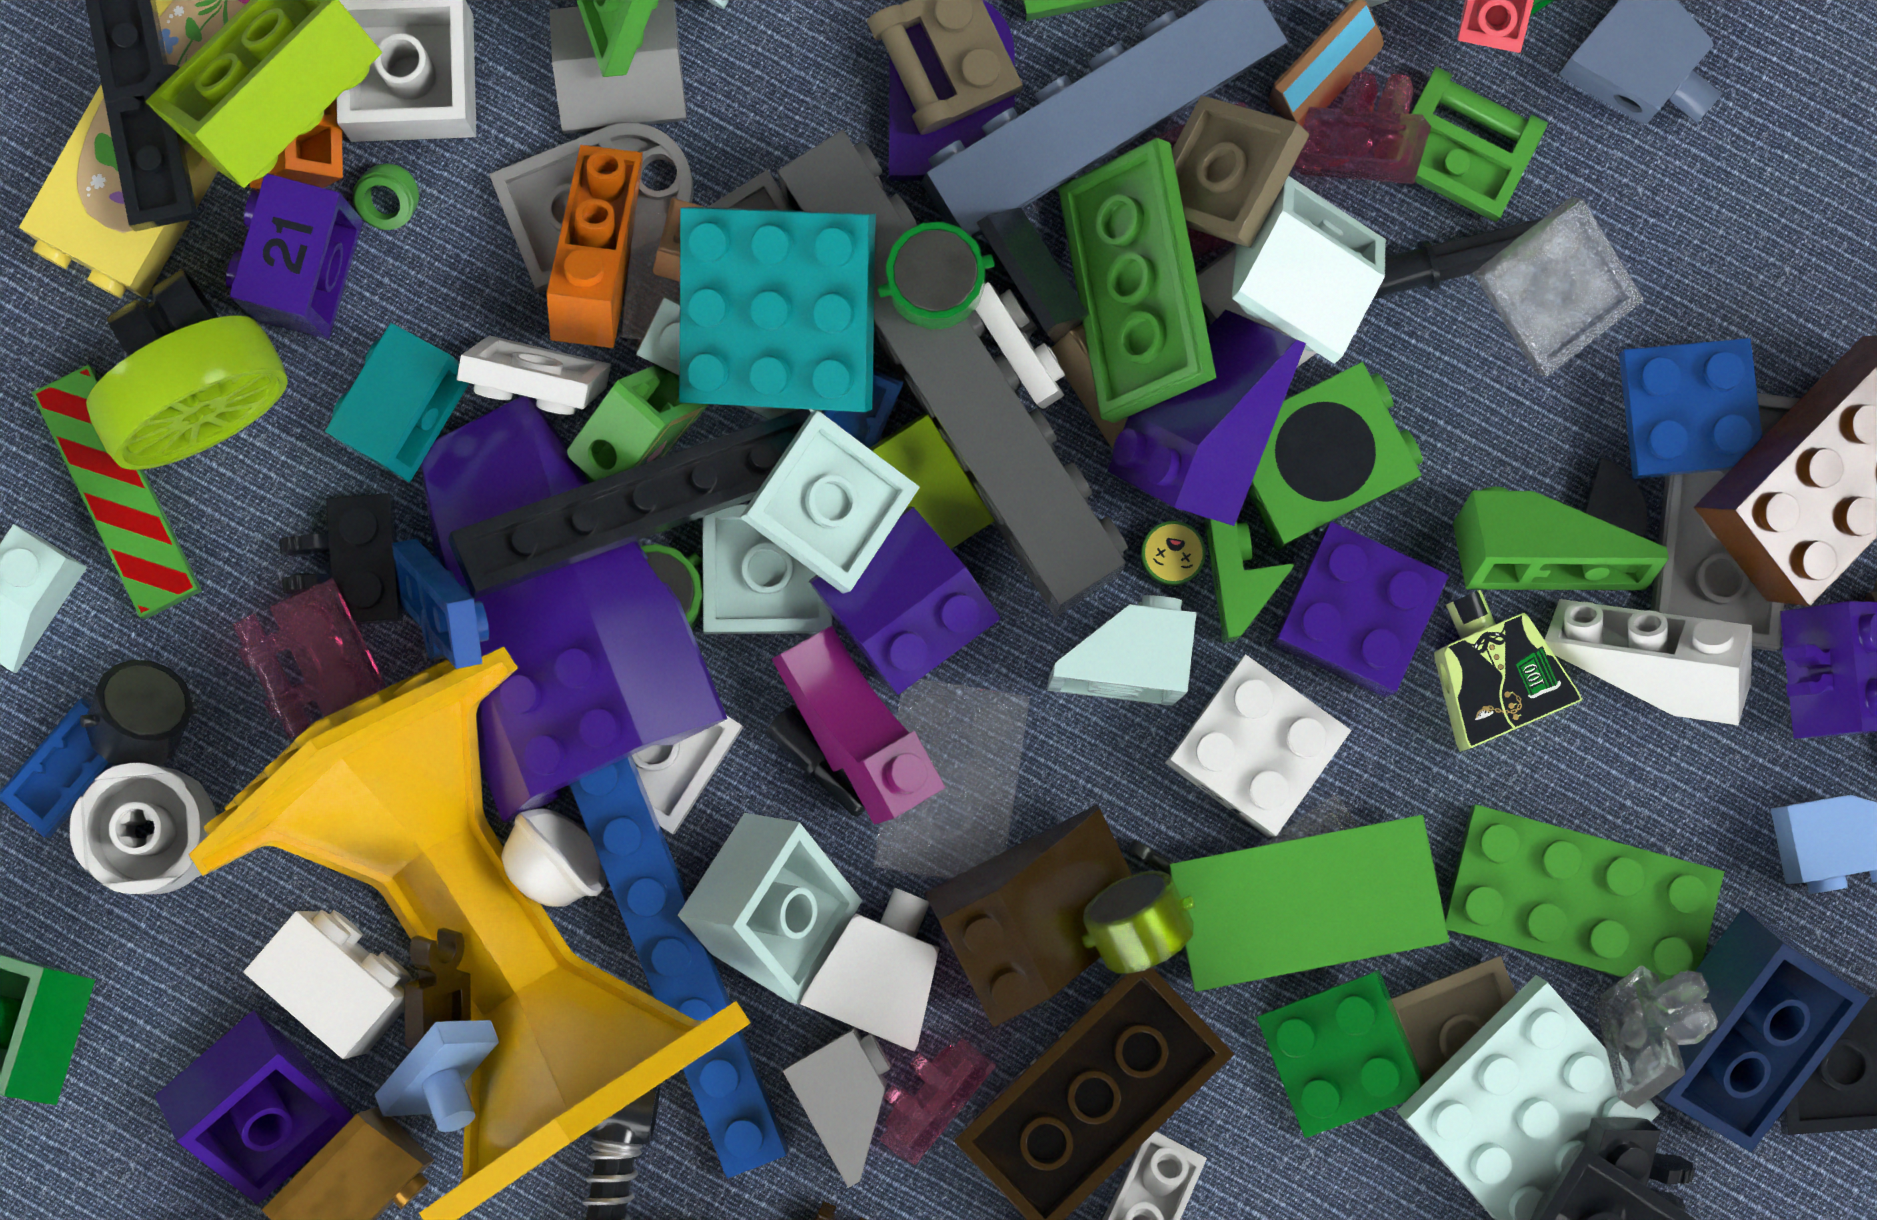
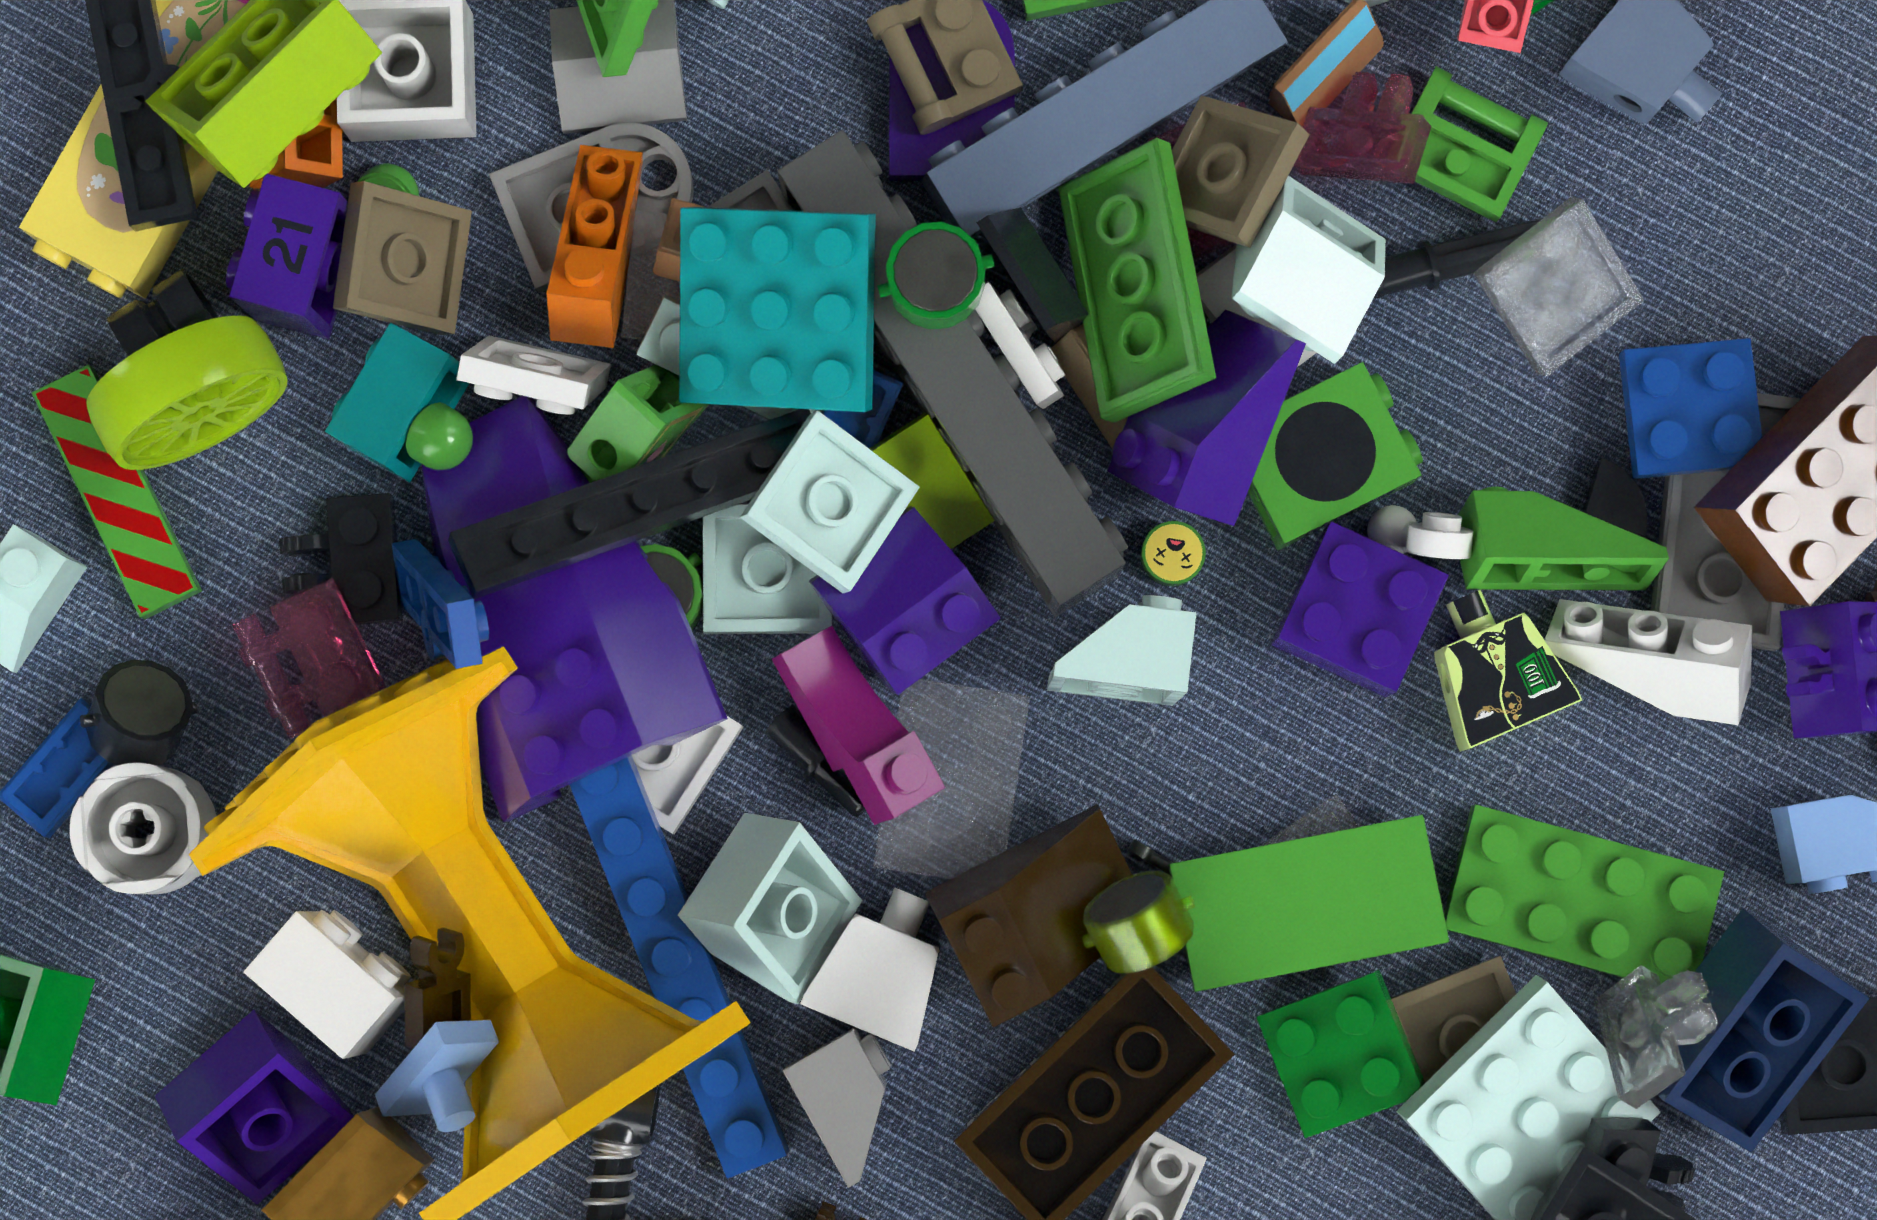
white helmet [501,809,607,907] -> none
clear pink hinge [879,1038,997,1165] -> none
white brick [1165,654,1352,838] -> none
bright green slope [1204,517,1295,643] -> none
none -> dark tan plate [333,181,472,335]
none -> bright green piece [406,402,473,470]
none -> white plate [1367,505,1474,559]

